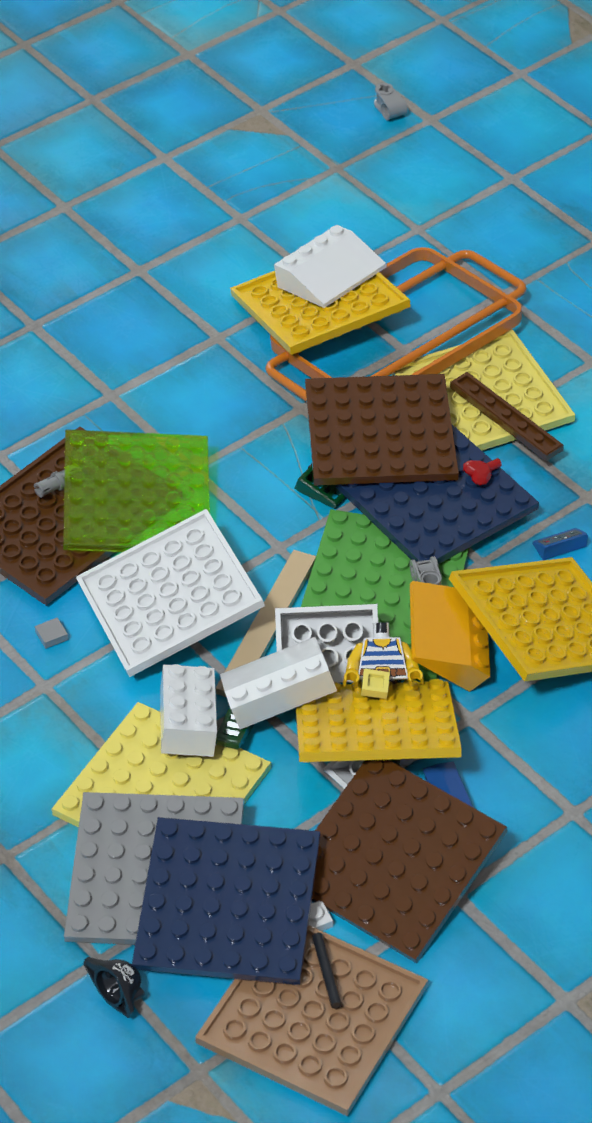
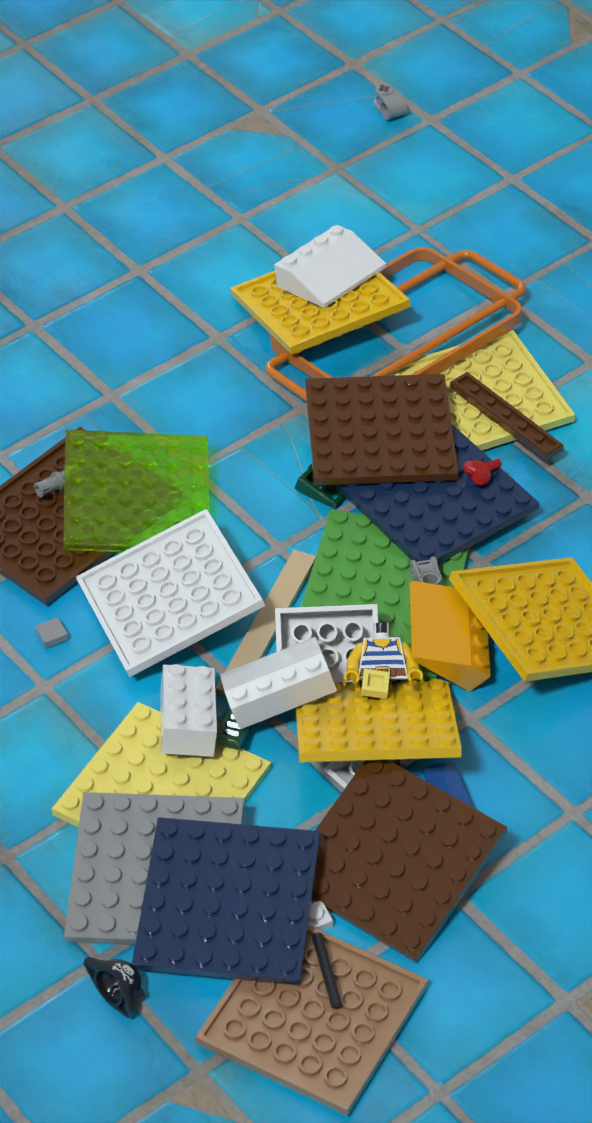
blue slope [532,528,588,560] -> none

